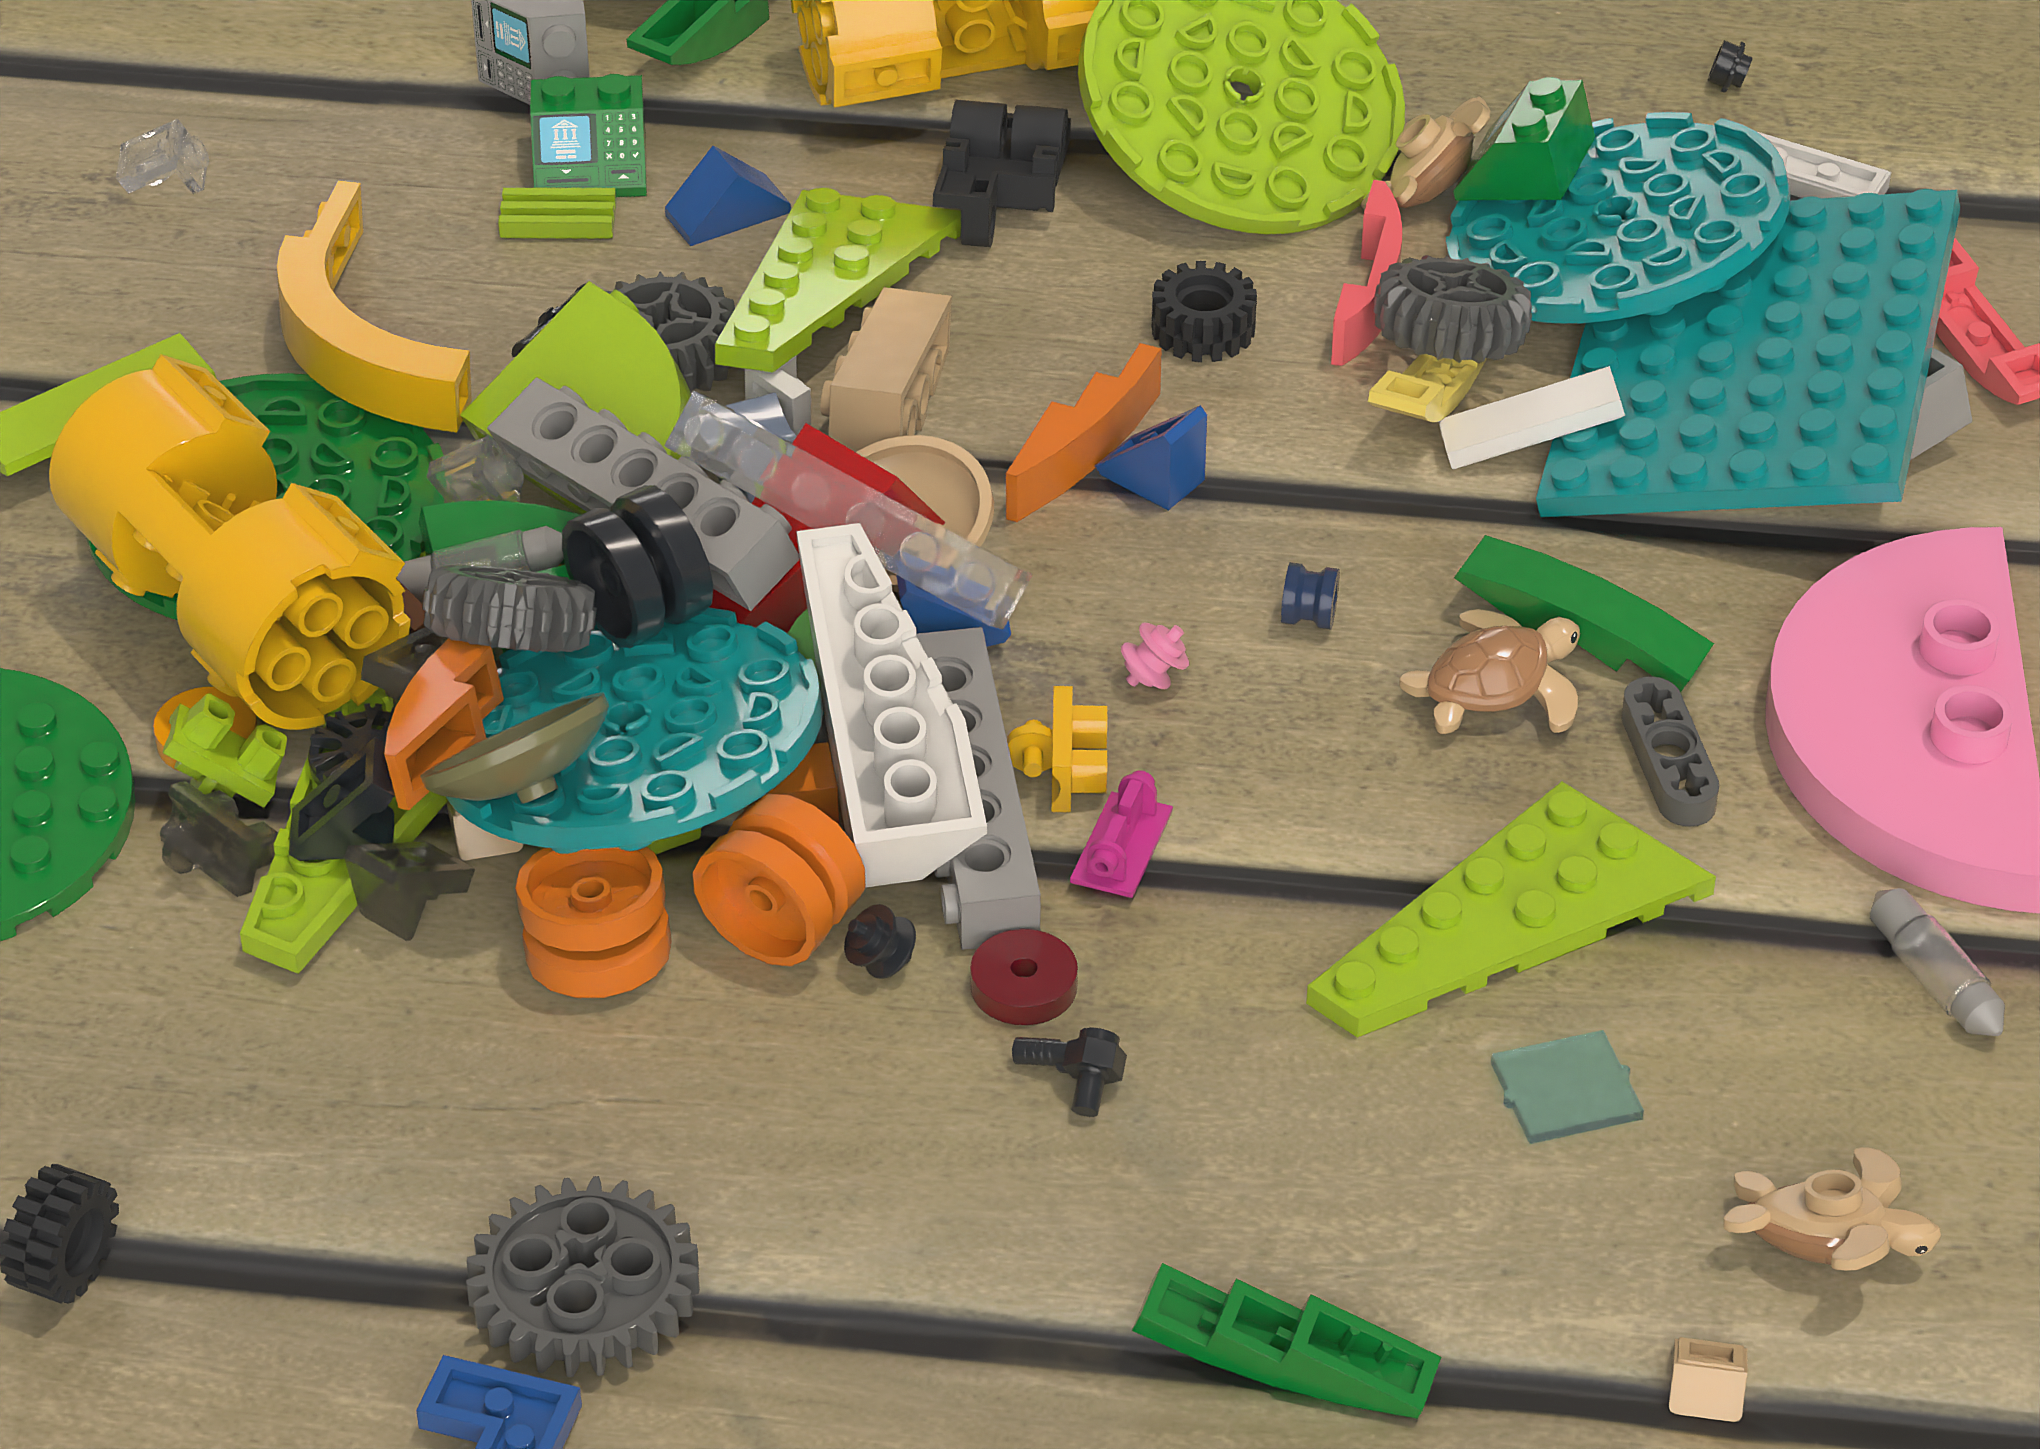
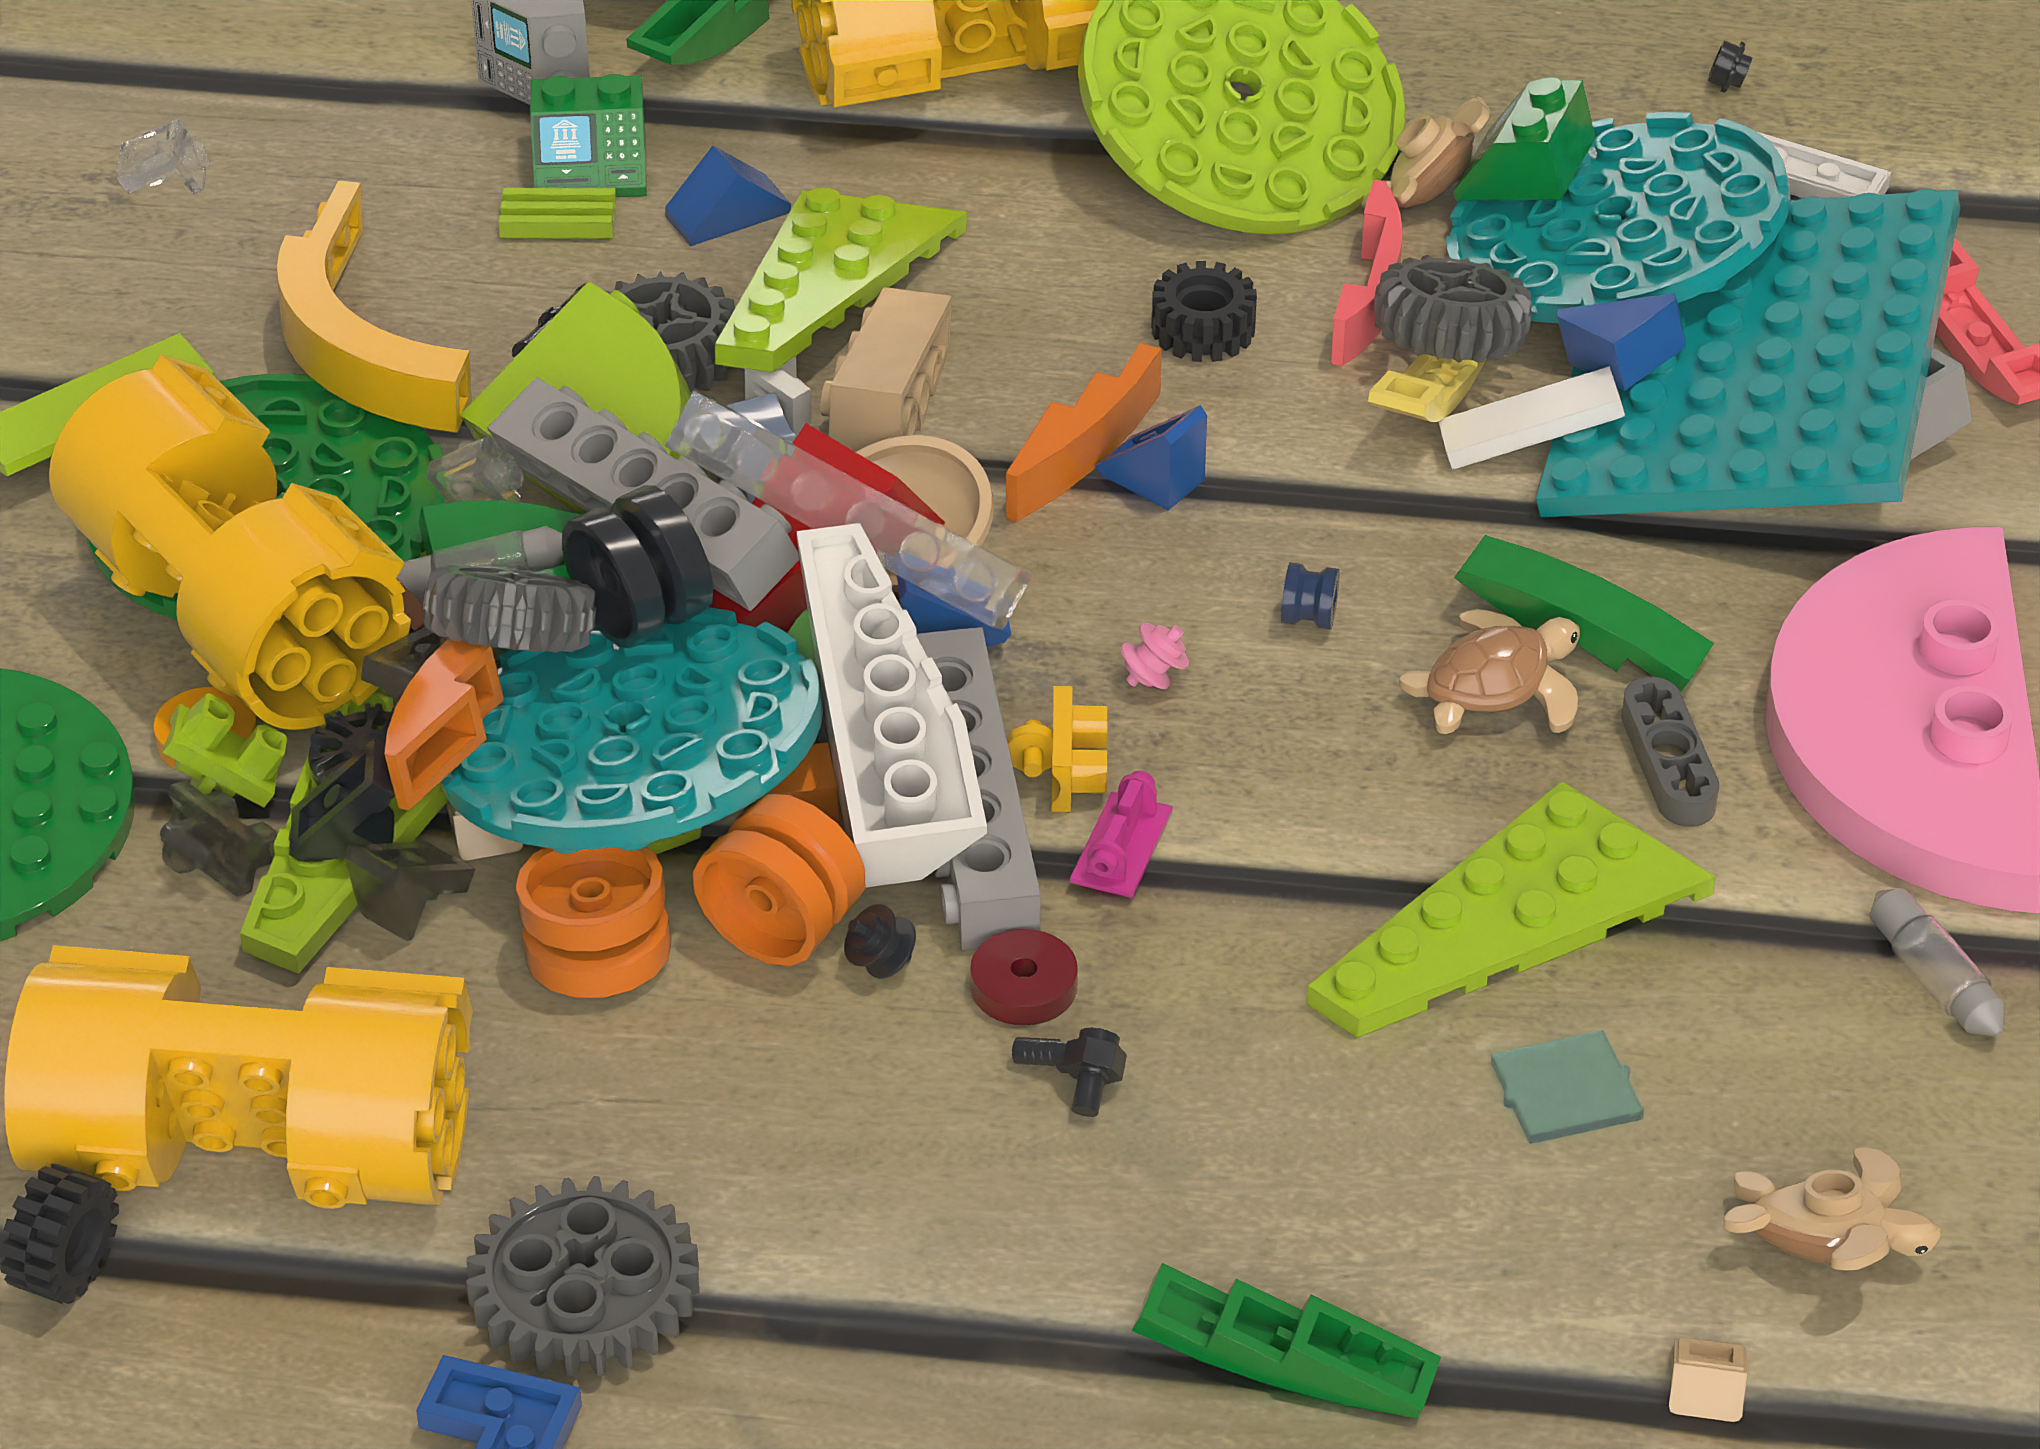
olive dish [420,692,609,804] -> none
black plate [933,99,1071,247] -> none
none -> yellow cylinder [4,945,473,1209]
none -> blue slope [1557,293,1686,391]

